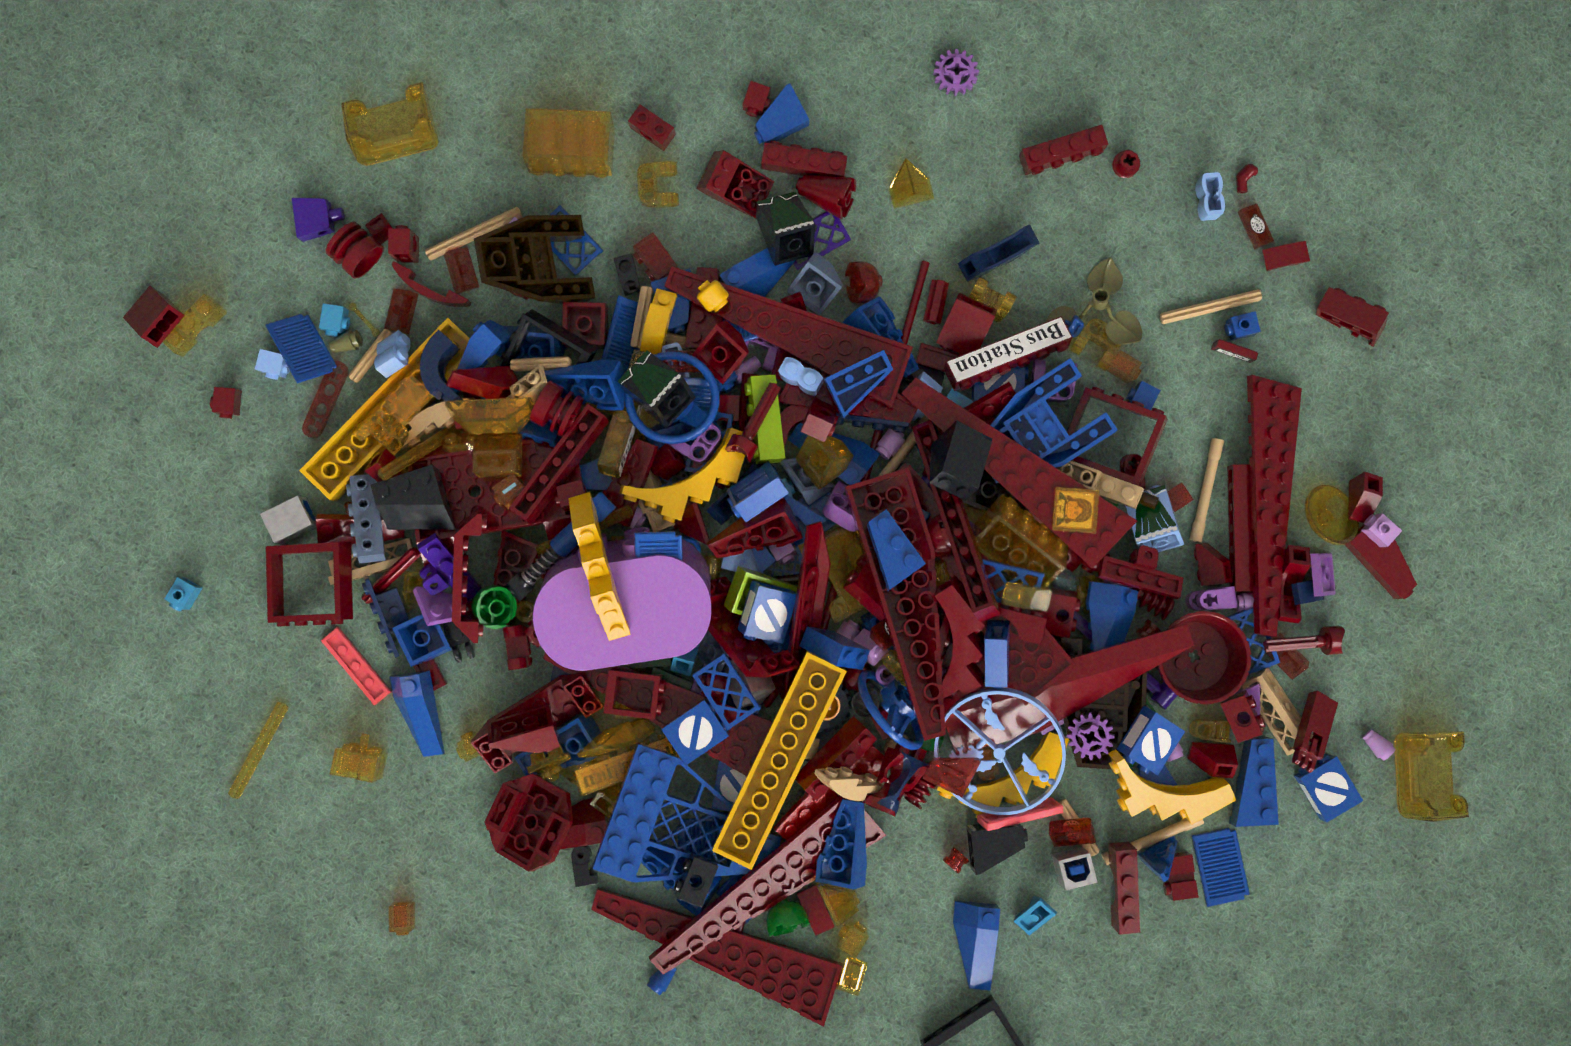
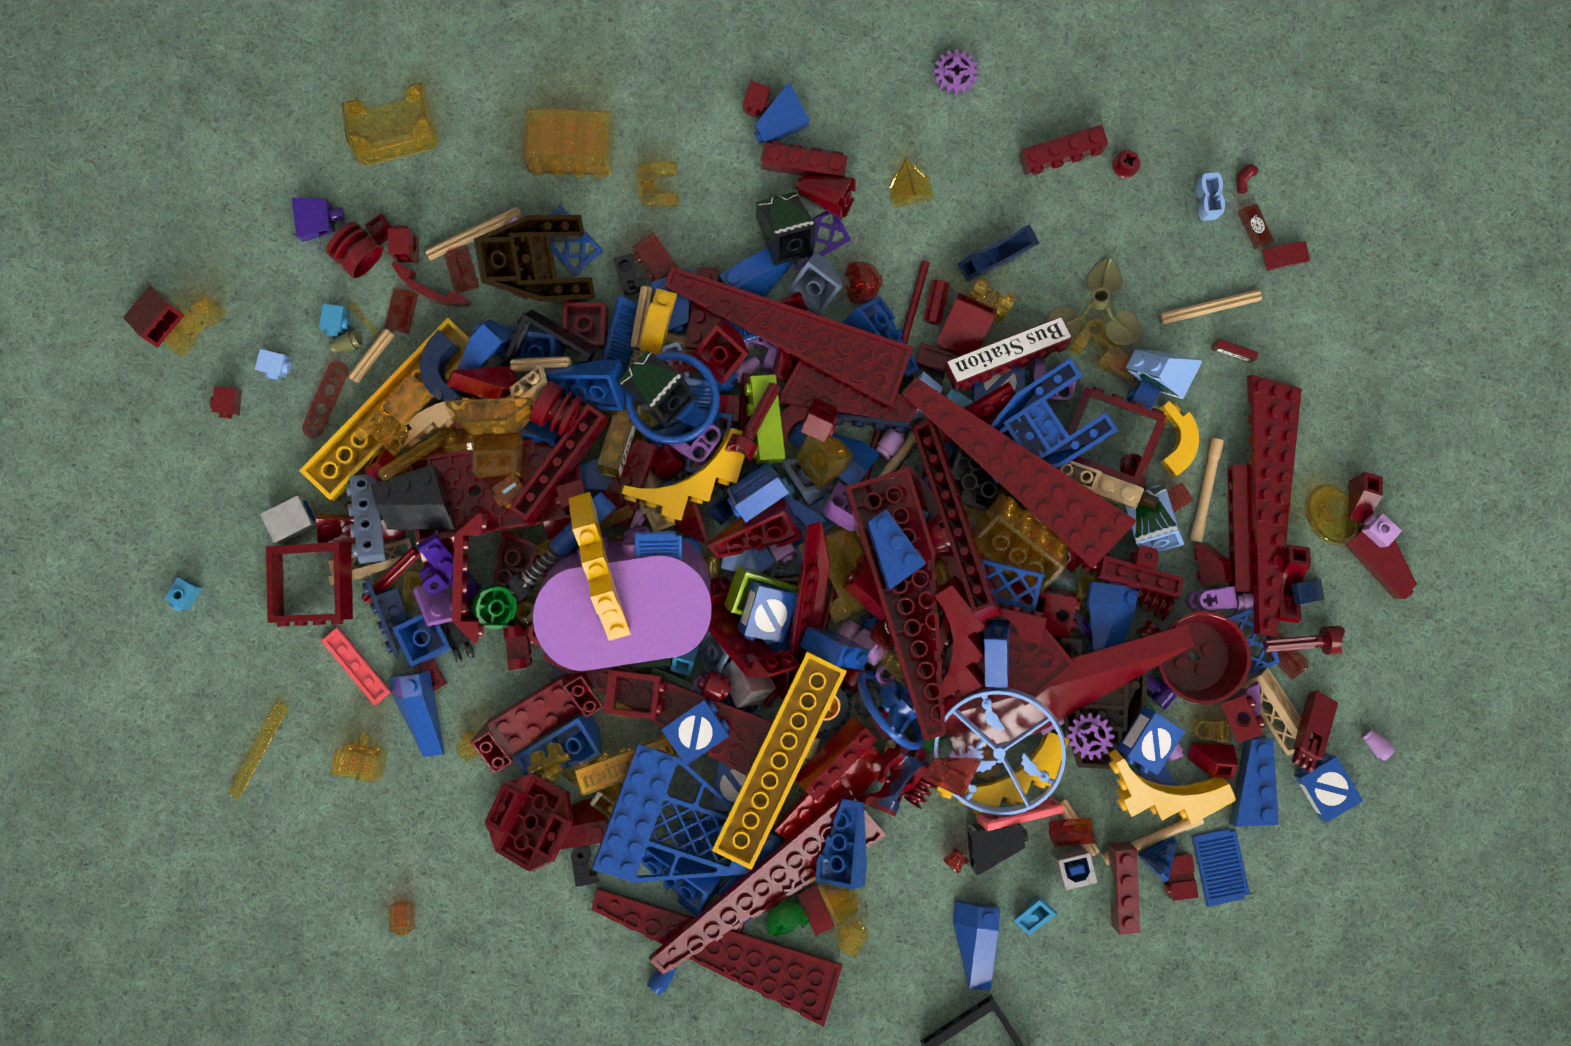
blue window [265,314,337,383] -> none
light blue brick [374,330,410,378] -> none
dark red slope [487,704,560,753] -> none
clear yellow slope [577,718,656,758] -> none
dark red brick [628,104,676,151] -> none
black brick [674,853,718,907] -> none
blue window [692,653,761,730] -> none
dark red slope [696,150,774,218] -> none
yellow head [697,280,729,313] -> none
light blue brick [778,357,824,396] -> none
tan slope [815,767,883,801] -> none
blue wedge [824,350,893,418] -> none
clear yellow slope [835,956,867,996] -> none
black slope [929,420,992,501] -> none
clear yellow slope [1001,582,1052,612] -> none
clear yellow tile [1052,487,1100,534] -> none
blue piece [1064,315,1084,338] -> none
blue brick [1224,311,1261,341] -> none
medium lavender tile [1310,553,1336,597] -> none
dark red wedge [1316,287,1389,347] -> none
clear yellow windscreen [1394,731,1469,822] -> none
none -> light blue slope [1126,349,1202,399]
none -> yellow arch [1159,401,1199,478]

